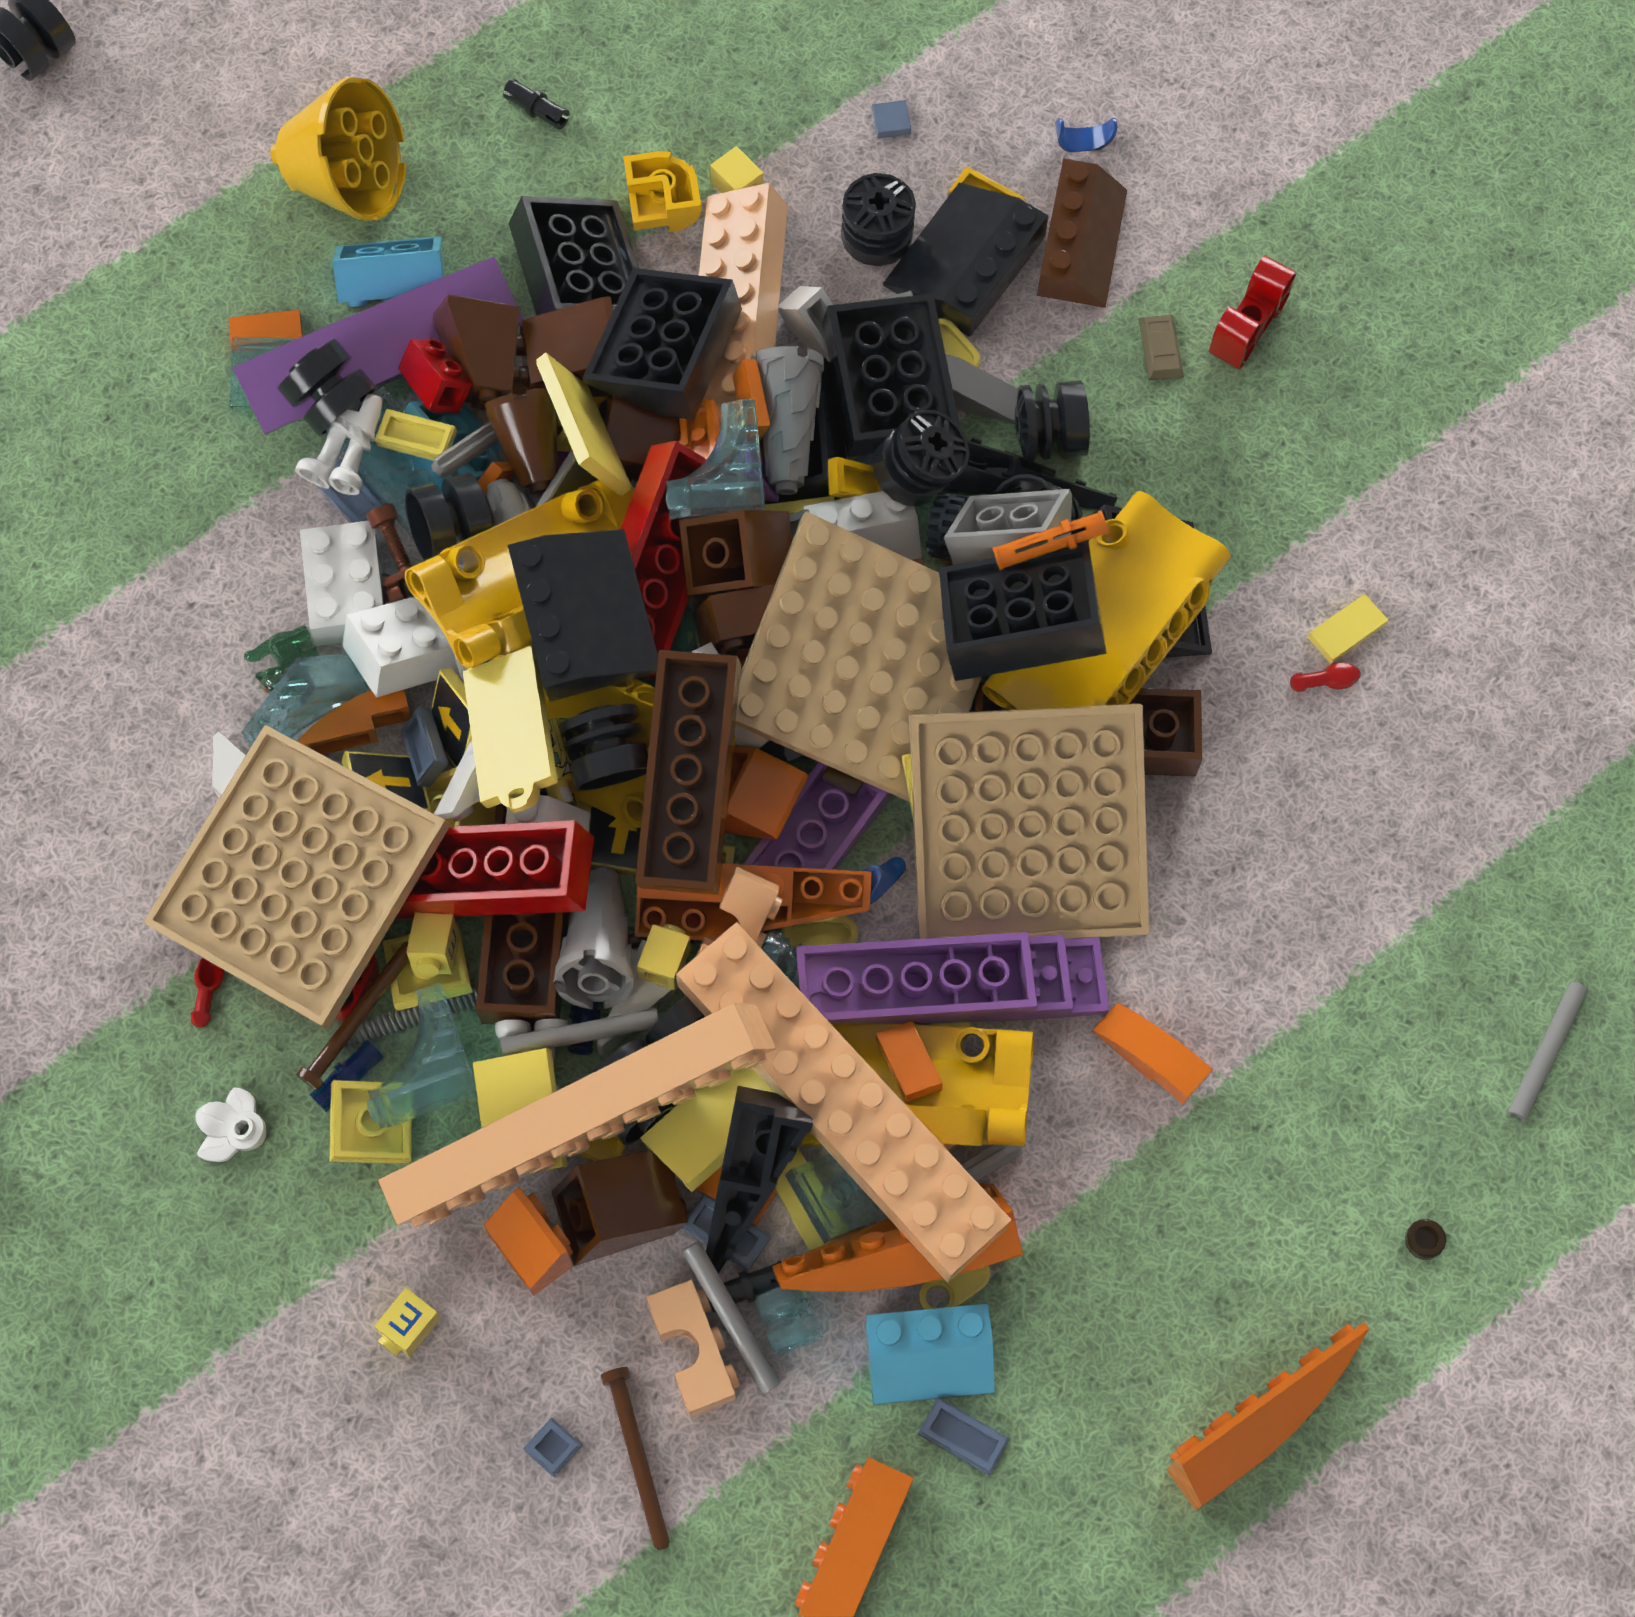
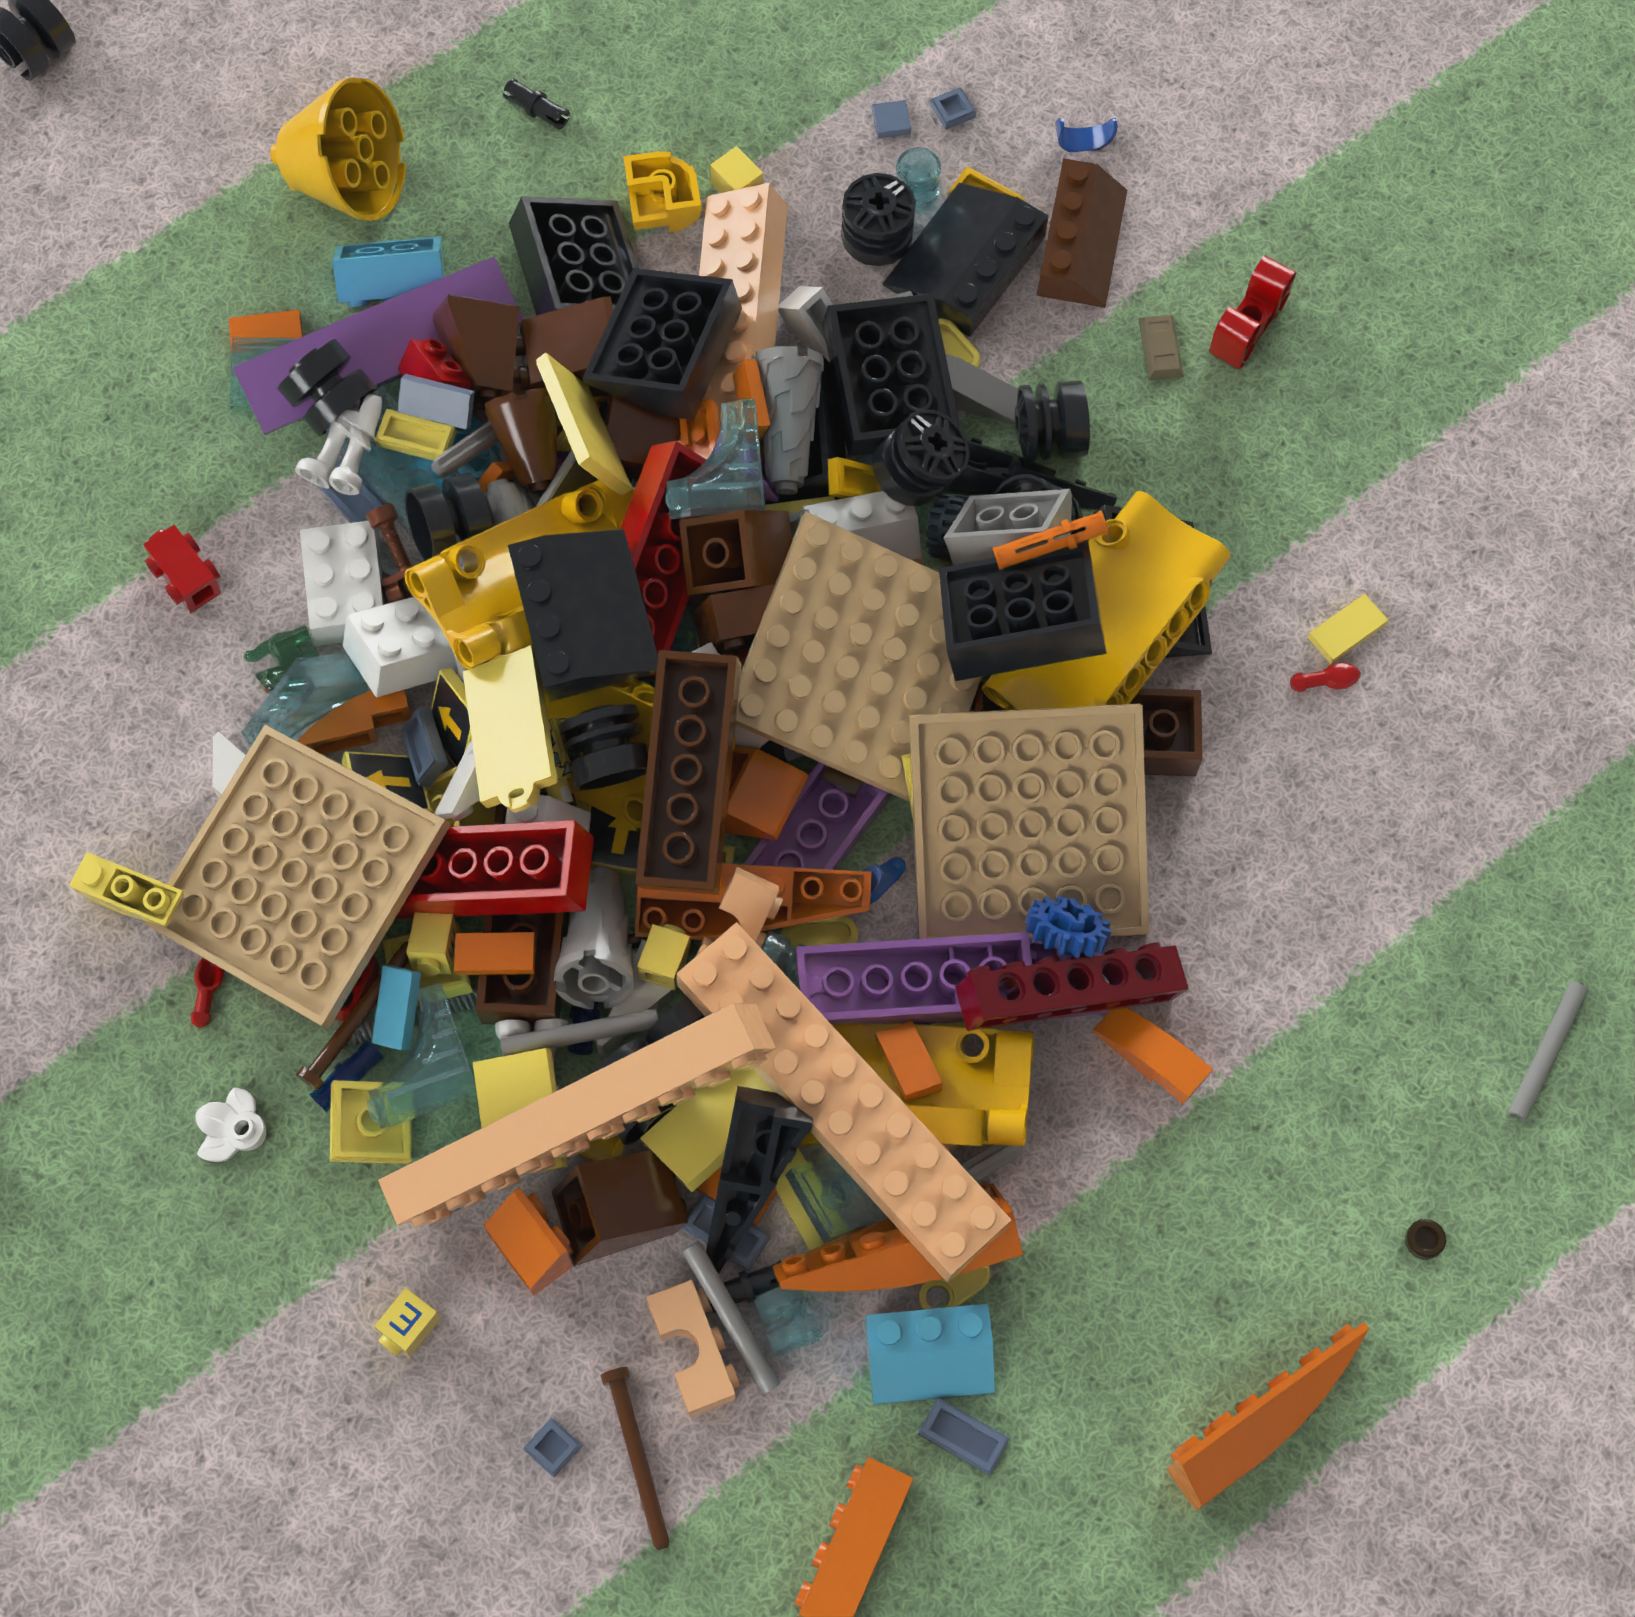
none -> light yellow slope [69,852,185,927]
none -> red brick [143,524,221,613]
none -> medium azure tile [372,965,421,1050]
none -> sand blue tile [397,374,475,429]
none -> orange tile [454,932,536,975]
none -> clear light blue wheel [896,147,941,211]
none -> sand blue tile [930,87,976,130]
none -> dark red brick [955,942,1189,1031]
none -> blue gear [1025,896,1111,958]

